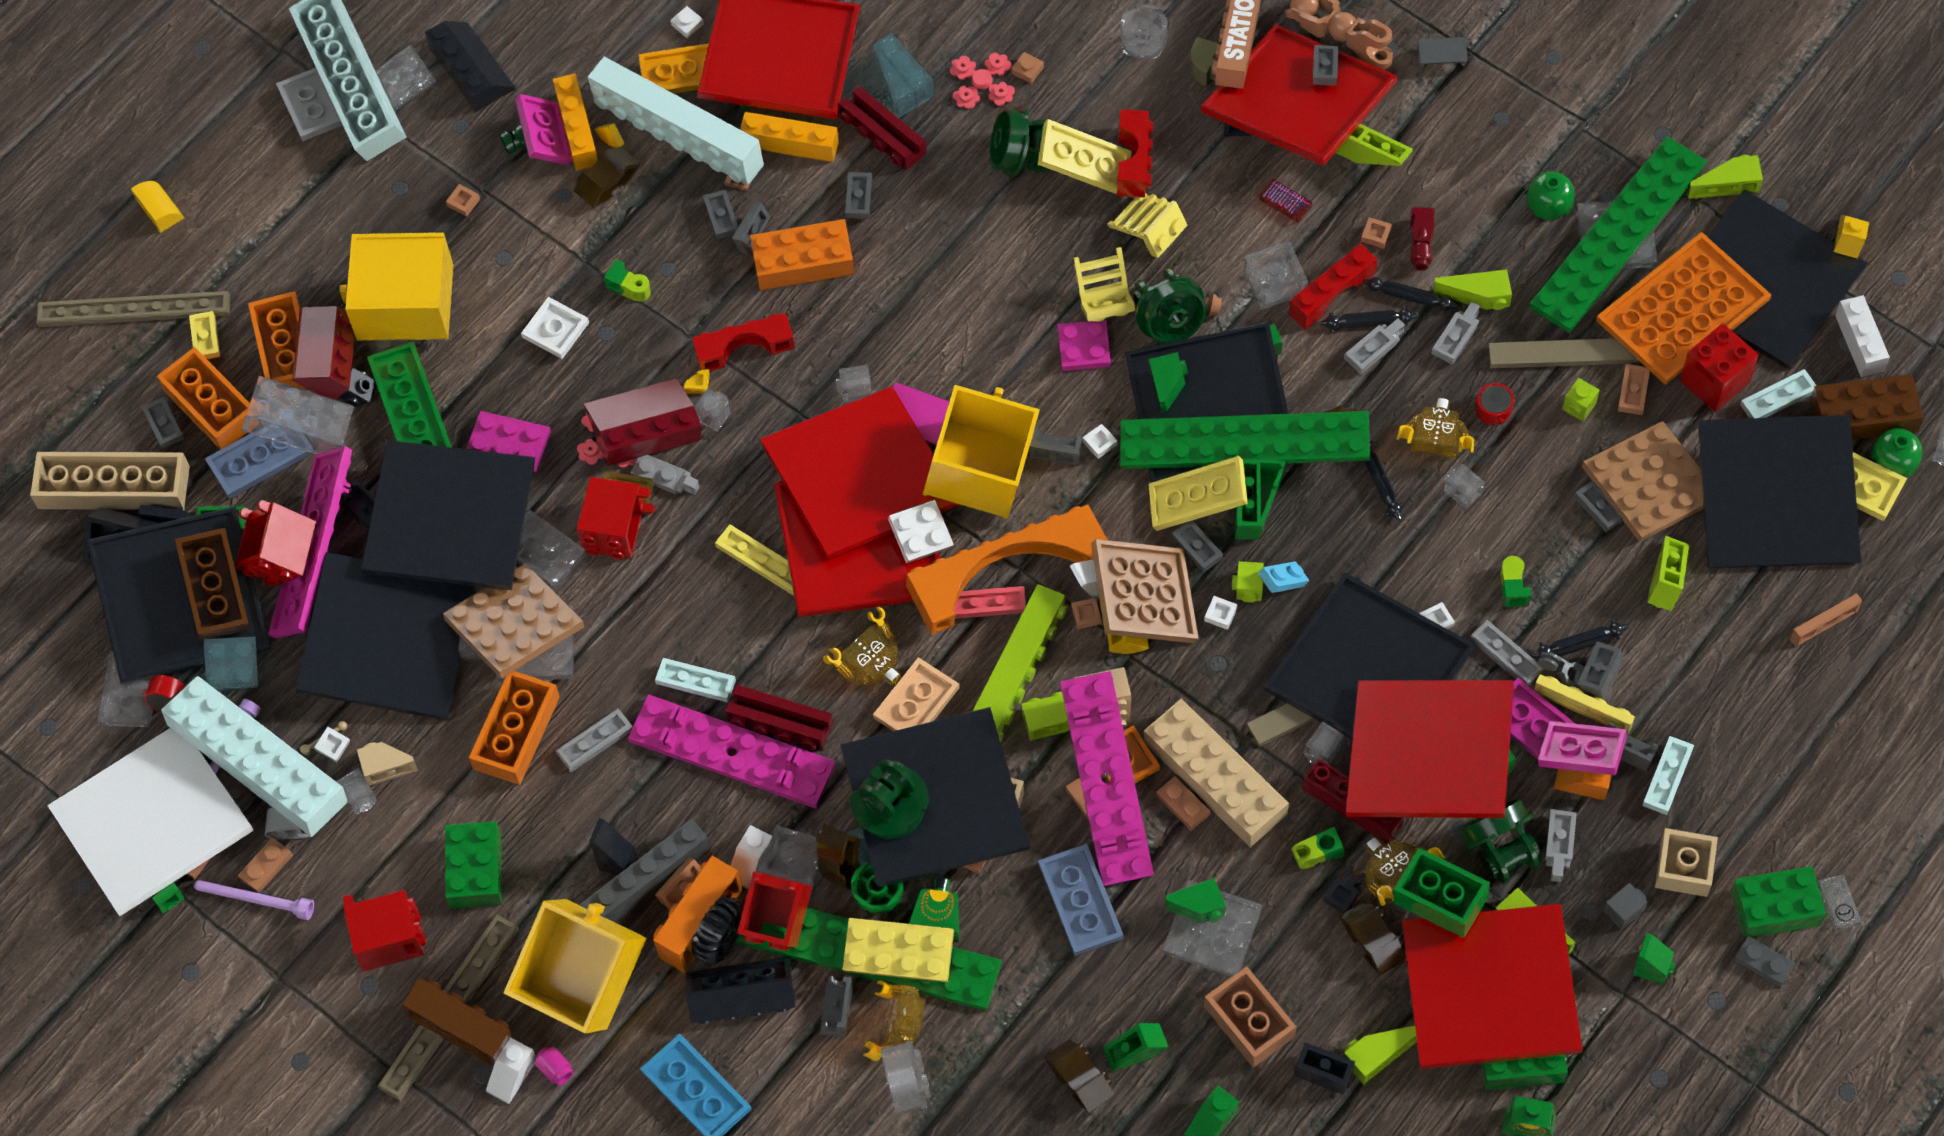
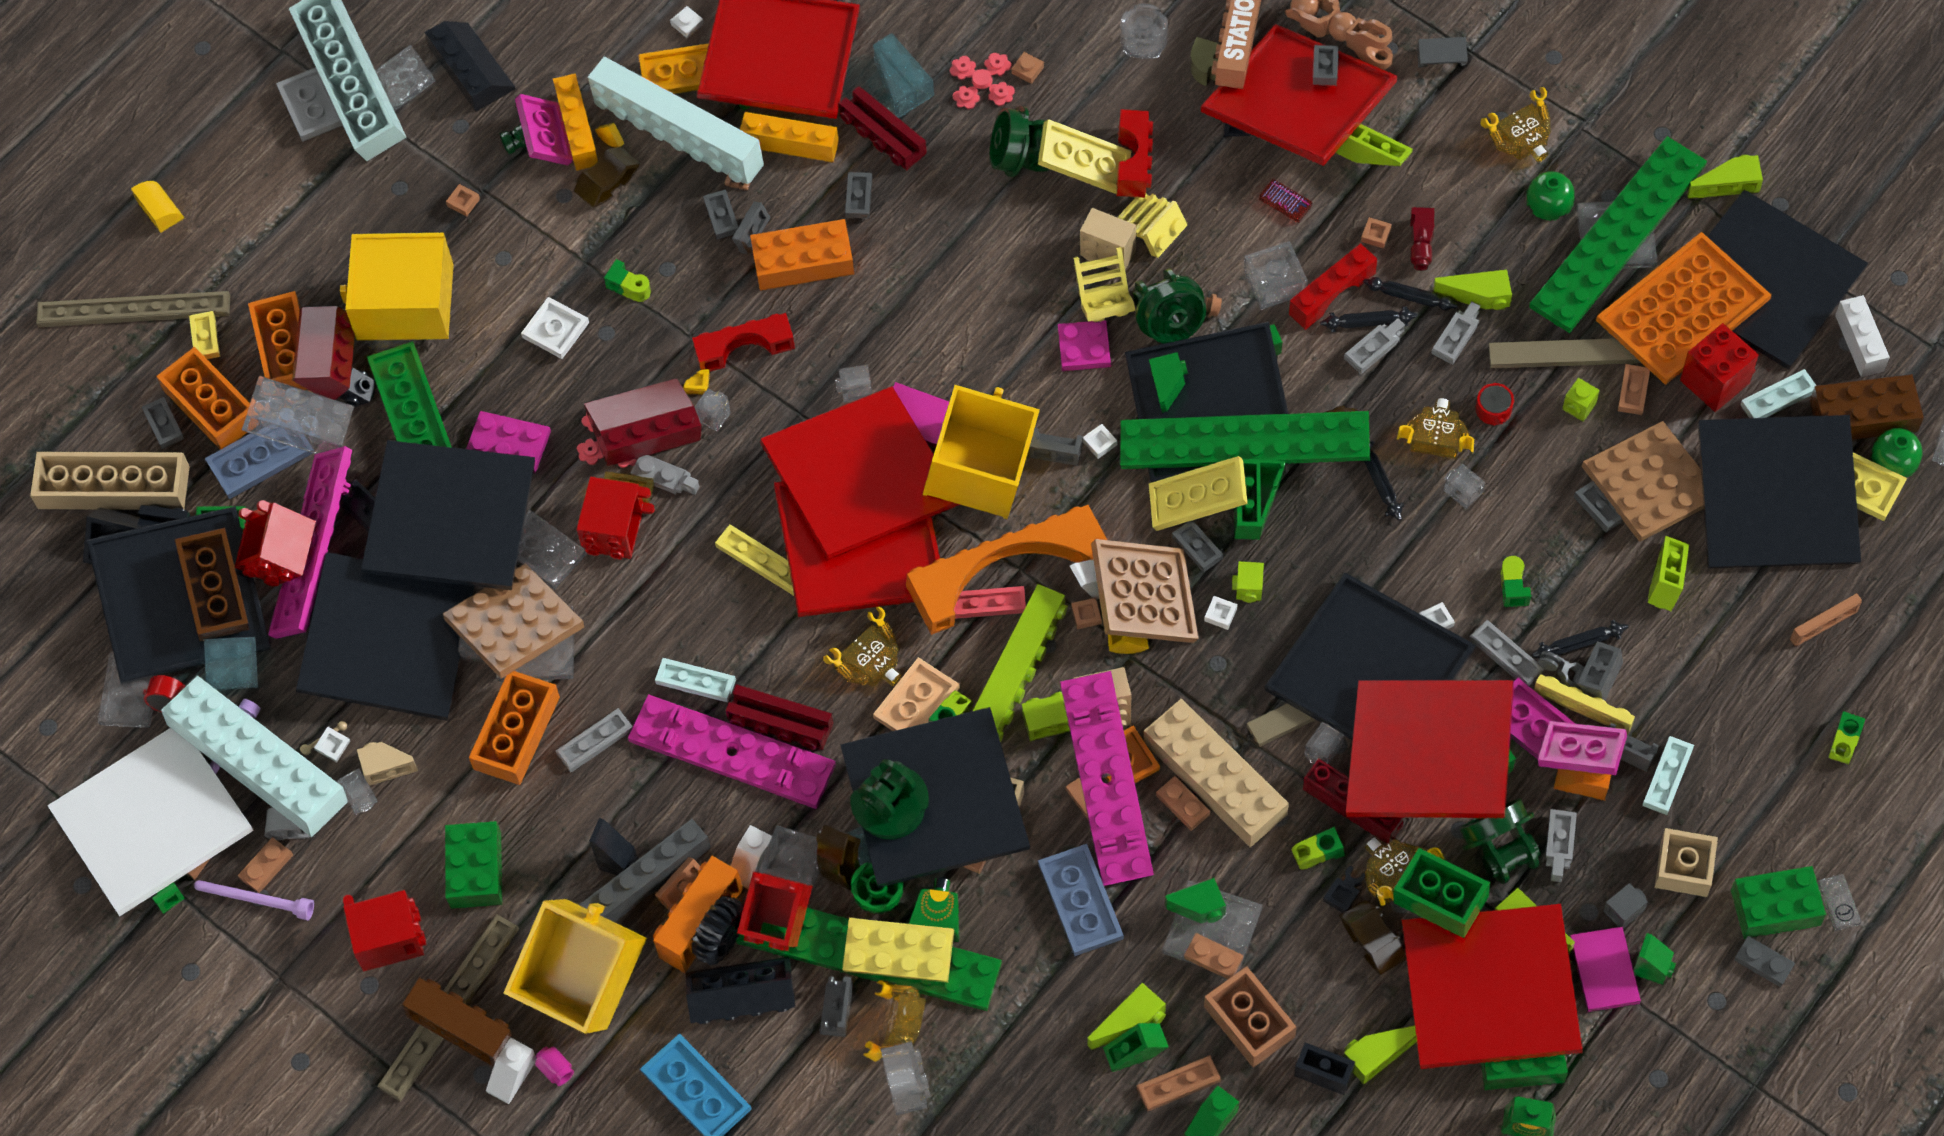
white plate [888,500,954,564] -> none
dark brown brick [1044,1039,1115,1113] -> none
medium azure plate [1258,561,1309,593] -> none
yellow slope [1834,215,1869,258] -> none
none -> lime leg [929,690,973,722]
none -> tan brick [1080,208,1136,270]
none -> lime slope [1088,983,1166,1050]
none -> nougat tile [1137,1056,1221,1112]
none -> nougat plate [1184,933,1244,979]
none -> clear yellow torso [1480,87,1551,162]
none -> dark pink tile [1570,927,1641,1012]
none -> leg [1828,711,1865,765]

